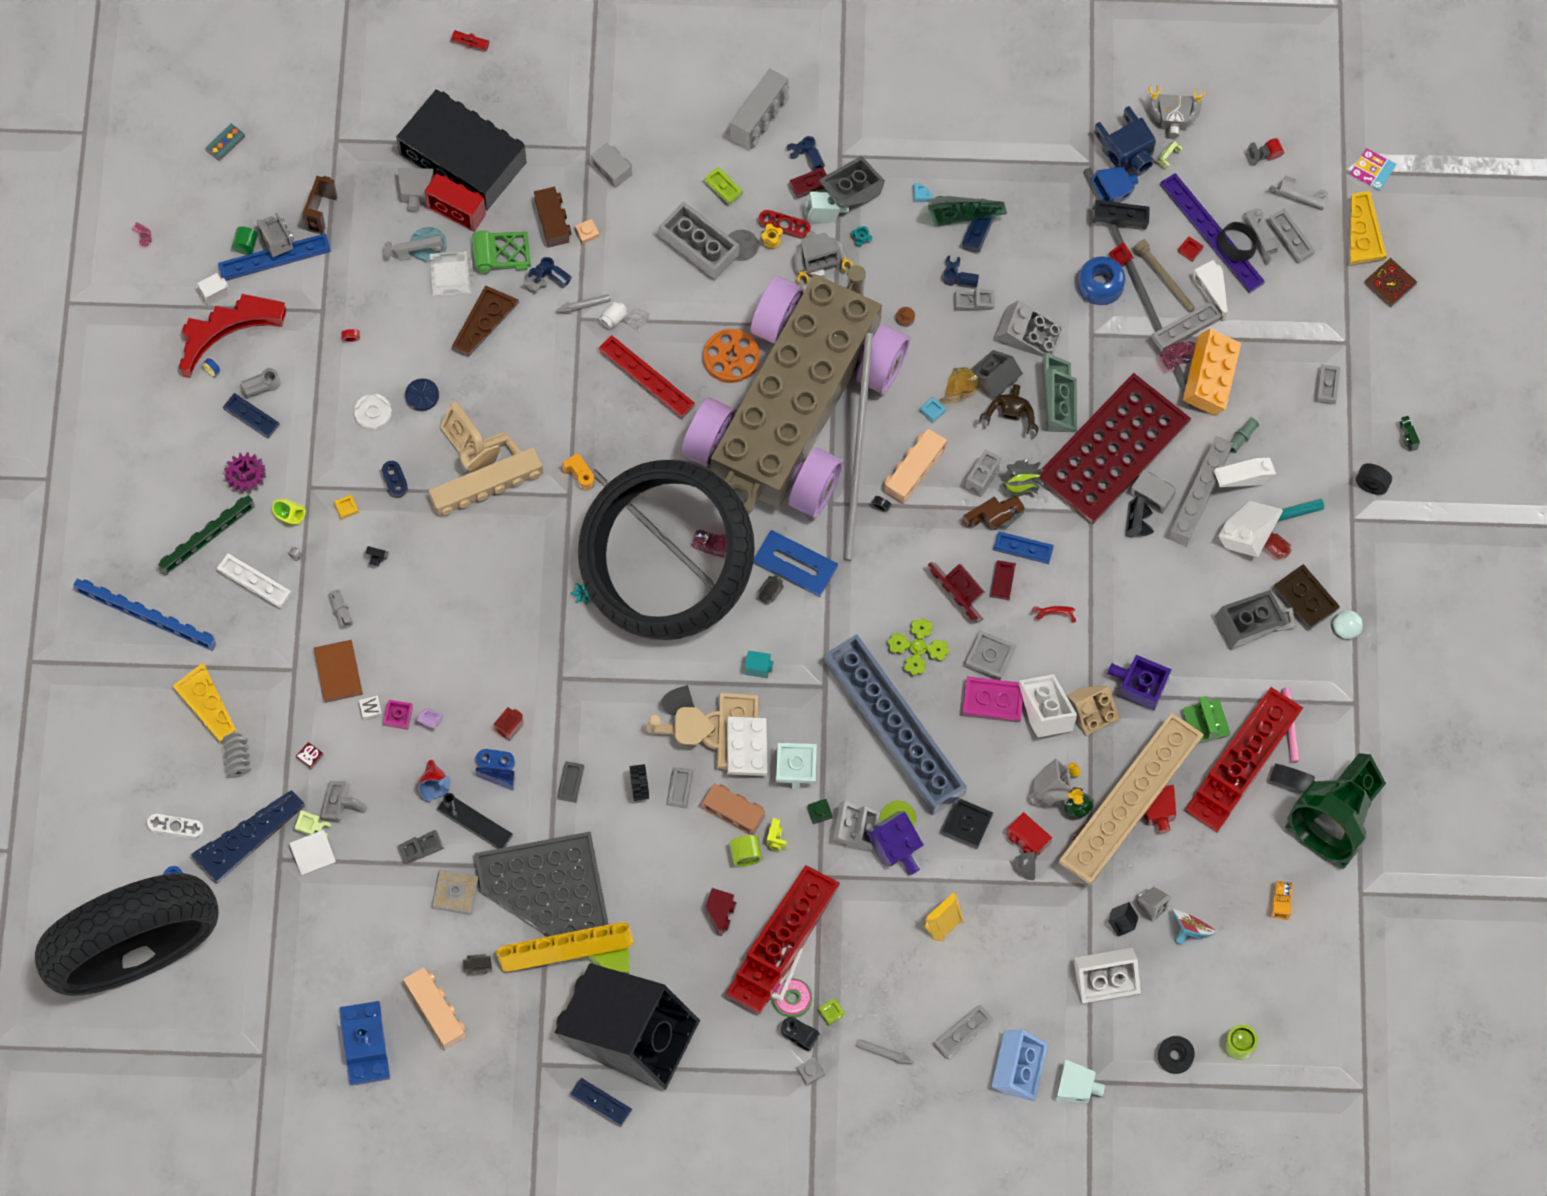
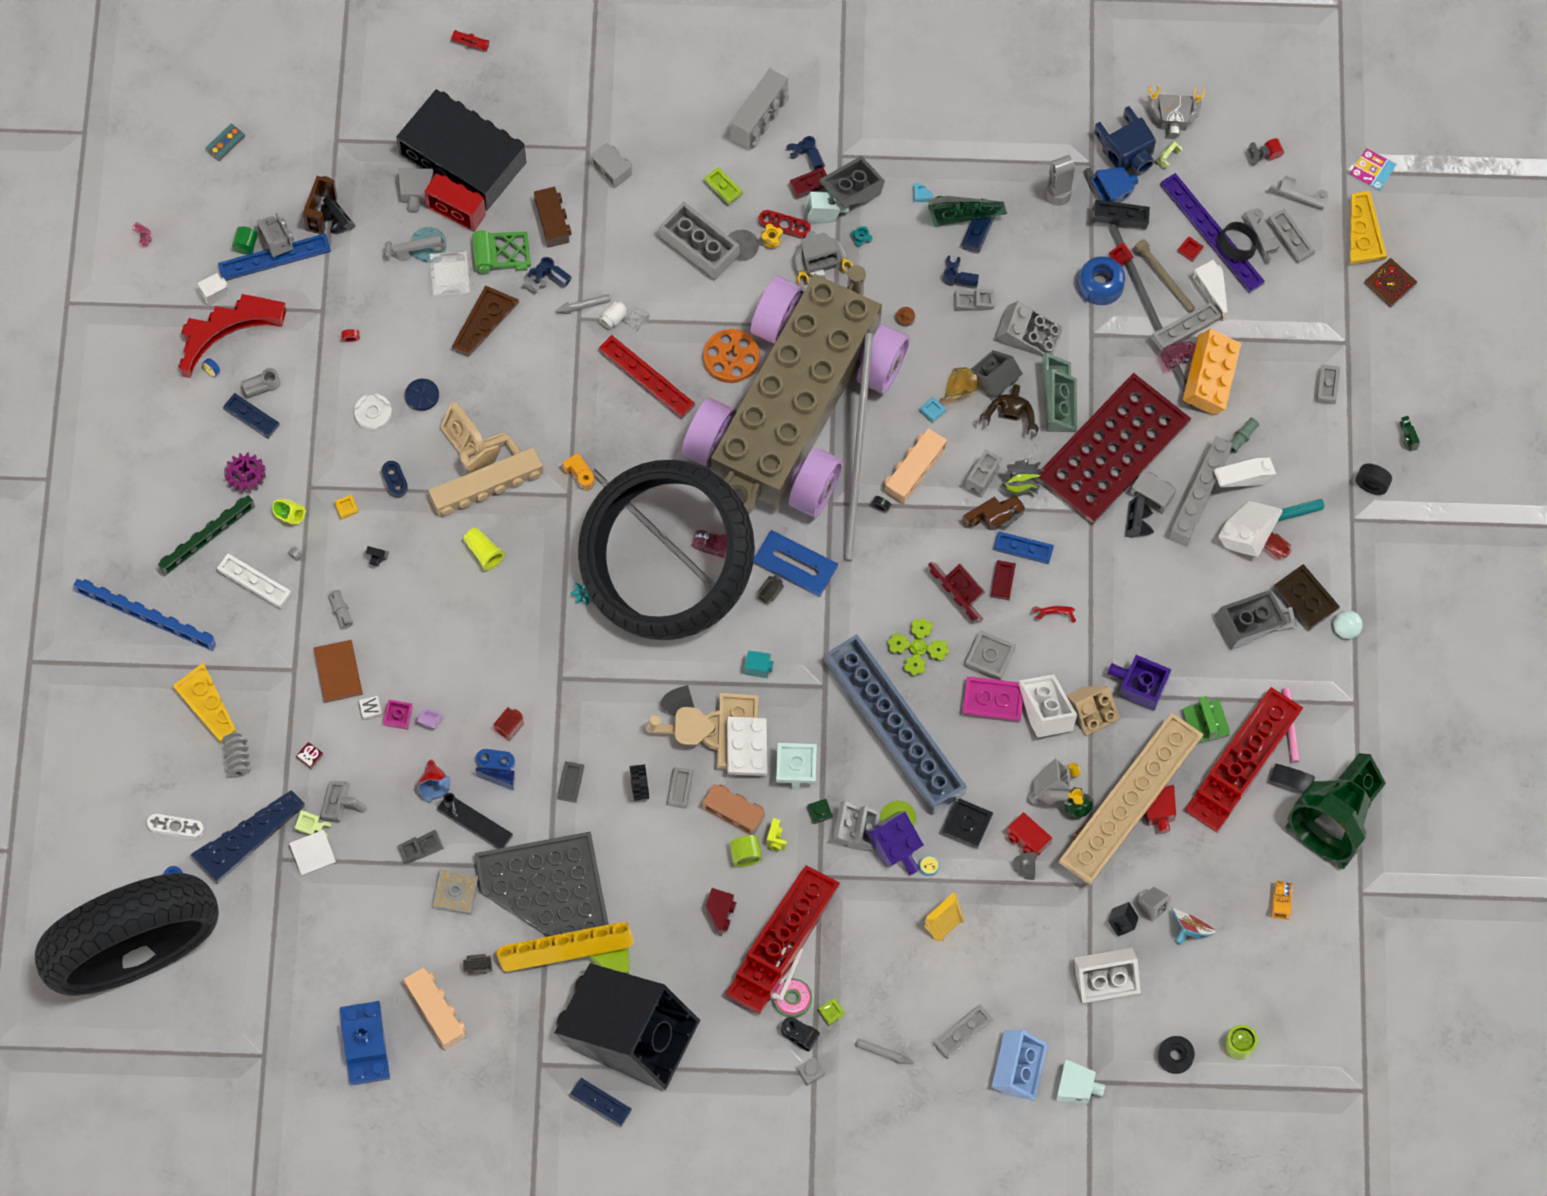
light nougat plate [575,219,600,244] -> none
none -> black tile [320,195,356,233]
none -> neon yellow plant [463,527,505,571]
none -> light yellow tile [919,856,939,876]
none -> light grey beam [1045,155,1075,206]

